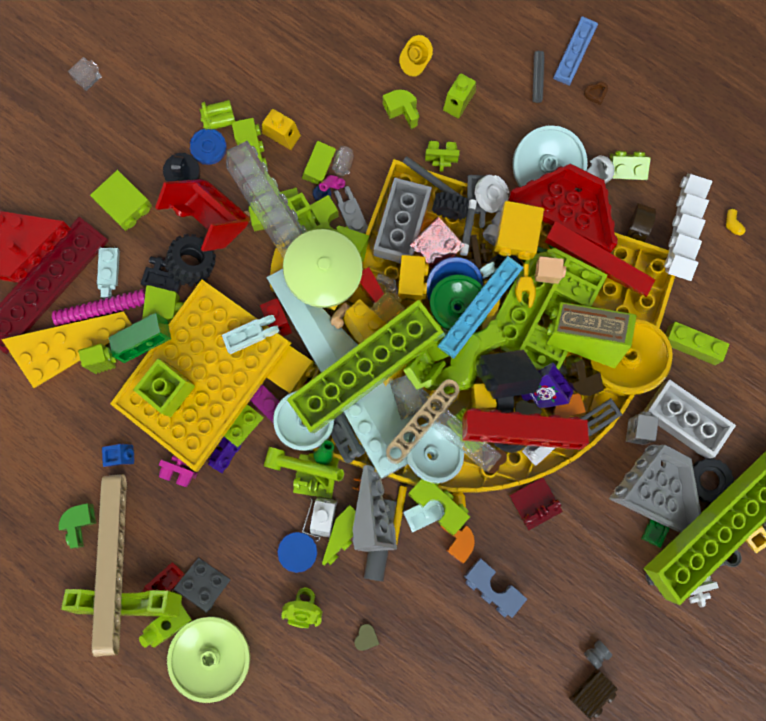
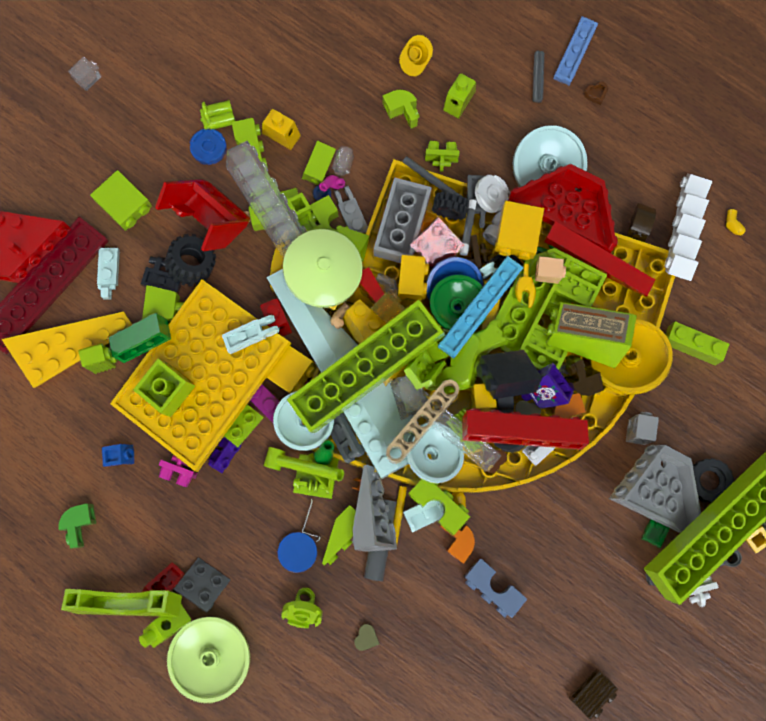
dark pink piece [52,289,146,327] -> none
tan beam [92,474,127,657] -> none
black tile [163,153,201,182] -> none
white torso [310,497,337,538] -> none
dark red hinge [509,477,563,531] -> none
dark grey tile [580,399,622,436] -> none
dark grey wheel [584,640,613,670] -> none
white hair [587,155,614,183] -> none
bracket [610,151,650,180] -> none
white brick [643,379,736,459] -> none

